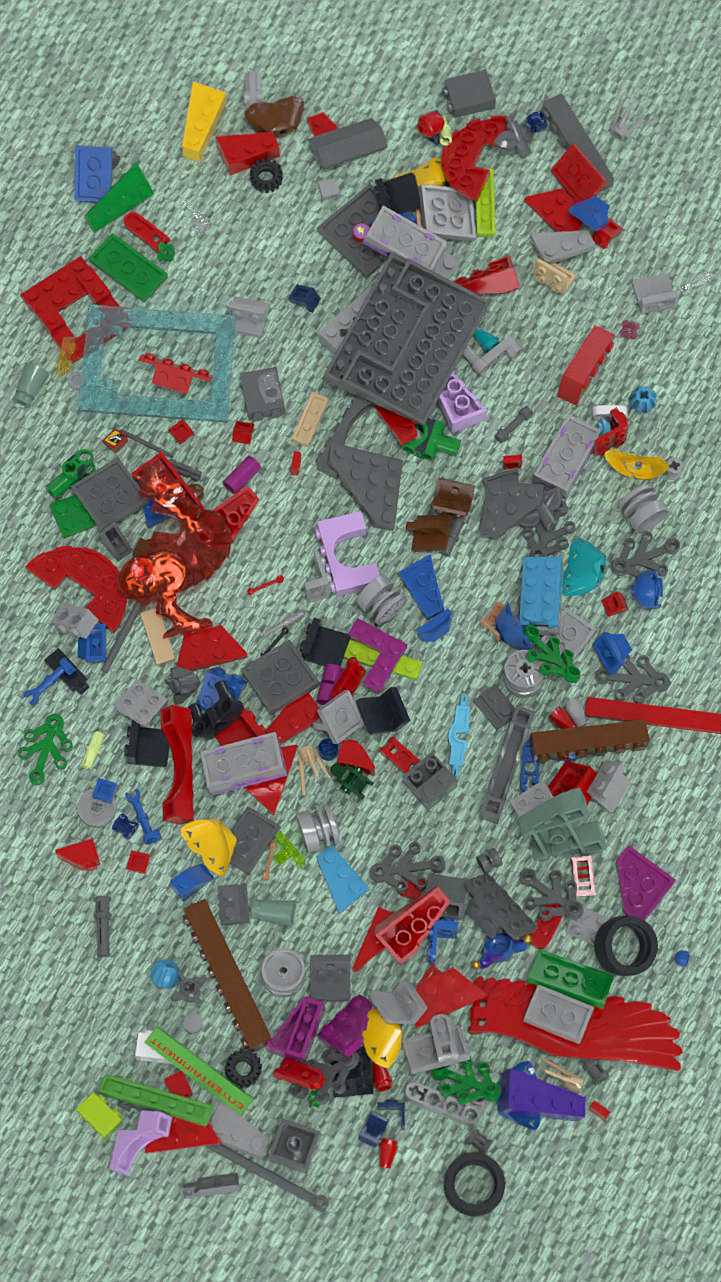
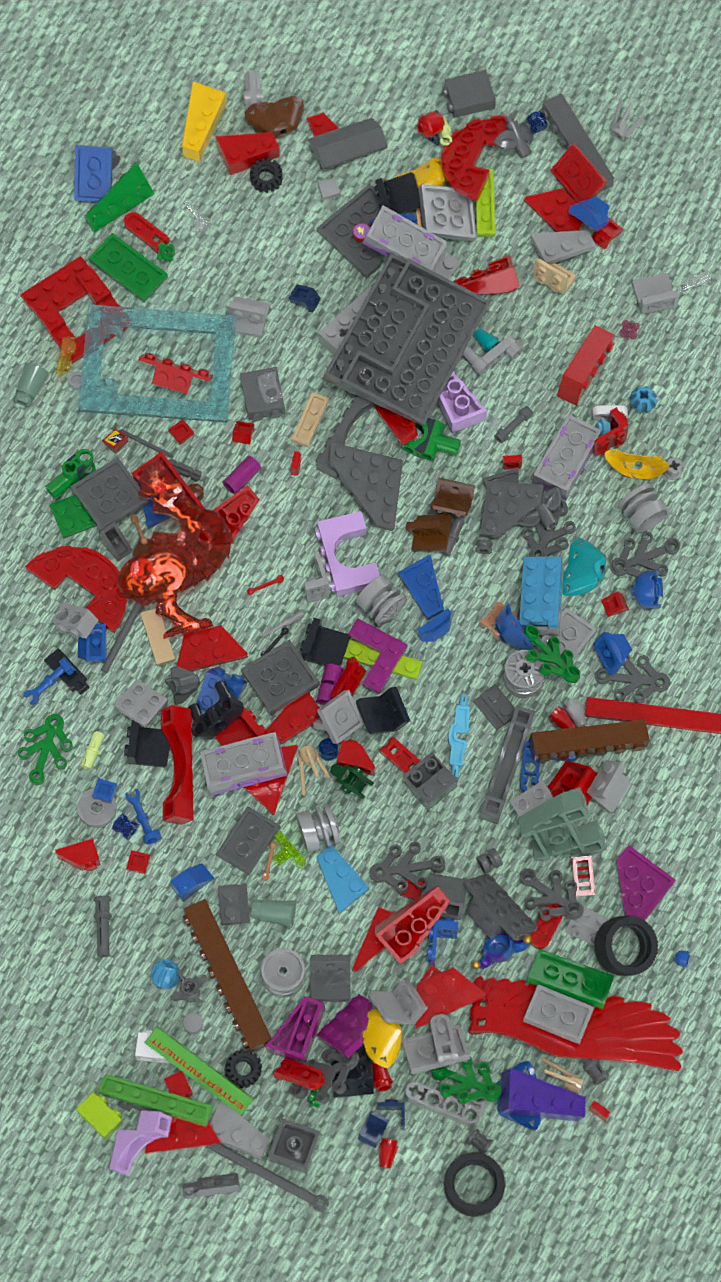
yellow piece [181,818,237,877] -> none
none -> nougat hinge [131,515,148,544]
none -> dark grey bush [475,539,493,554]

